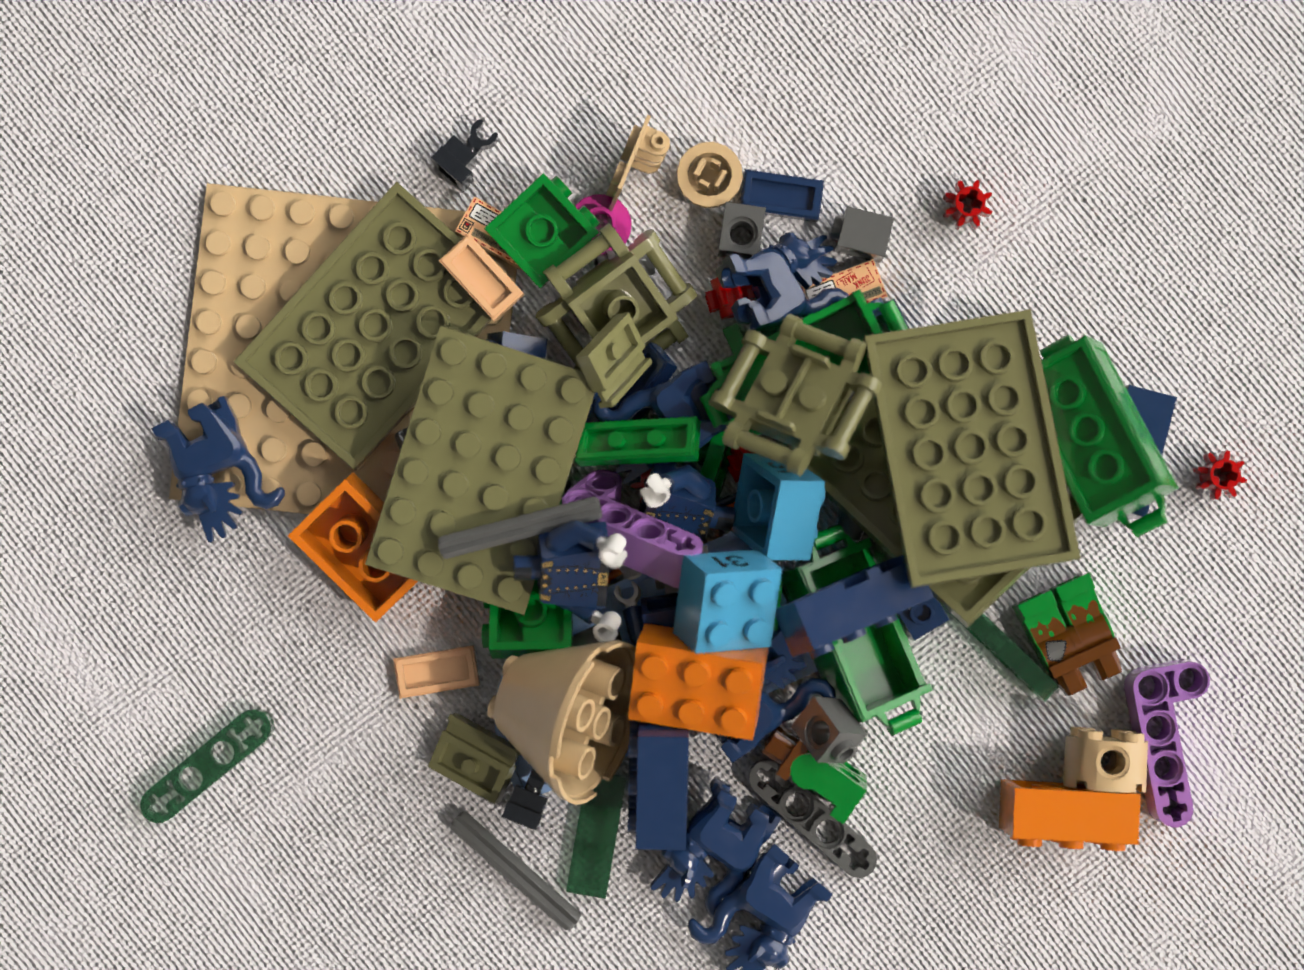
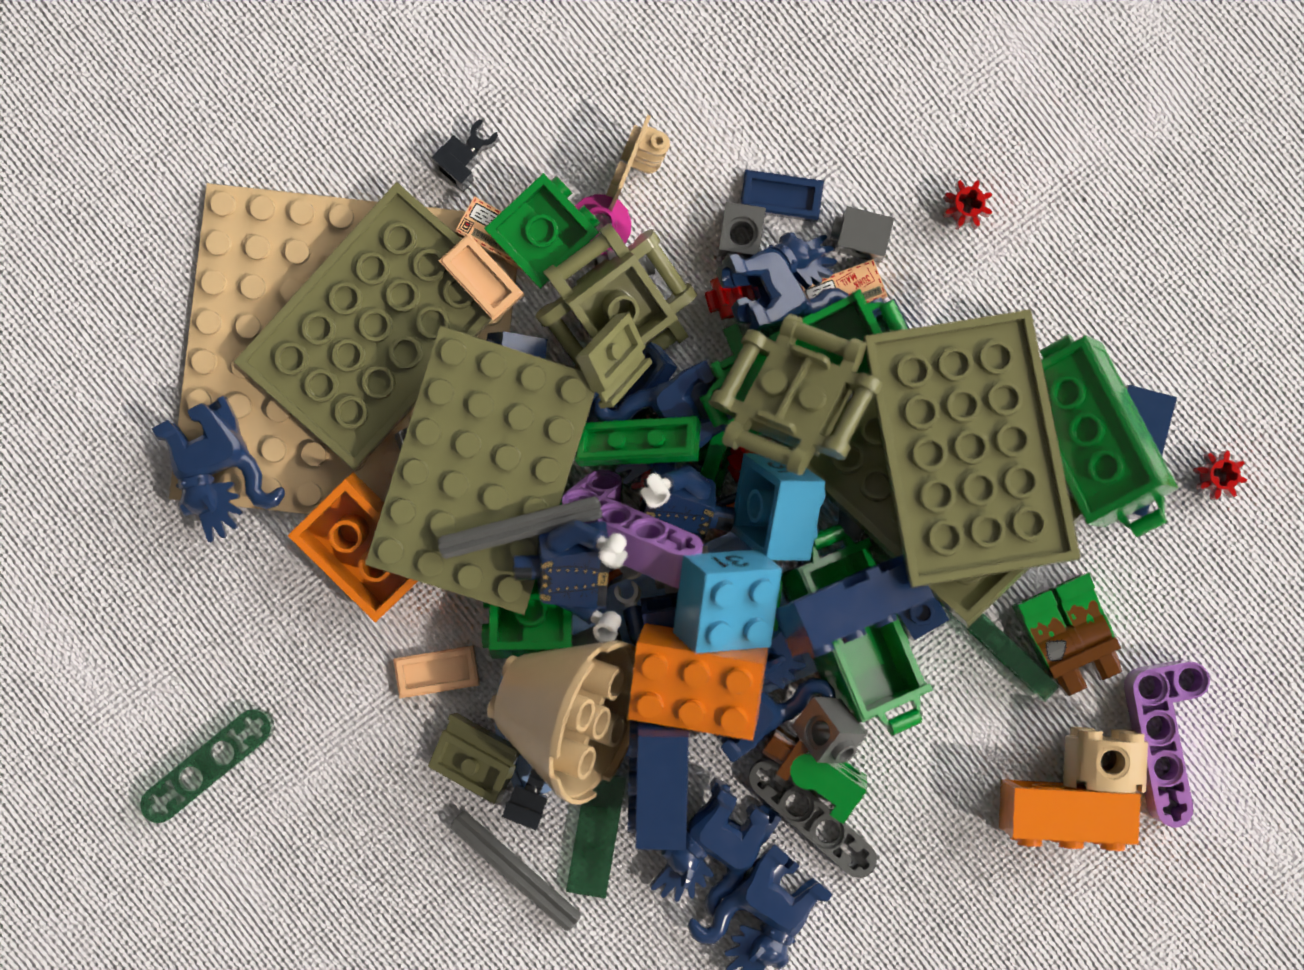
tan piece [677,142,743,208] -> none

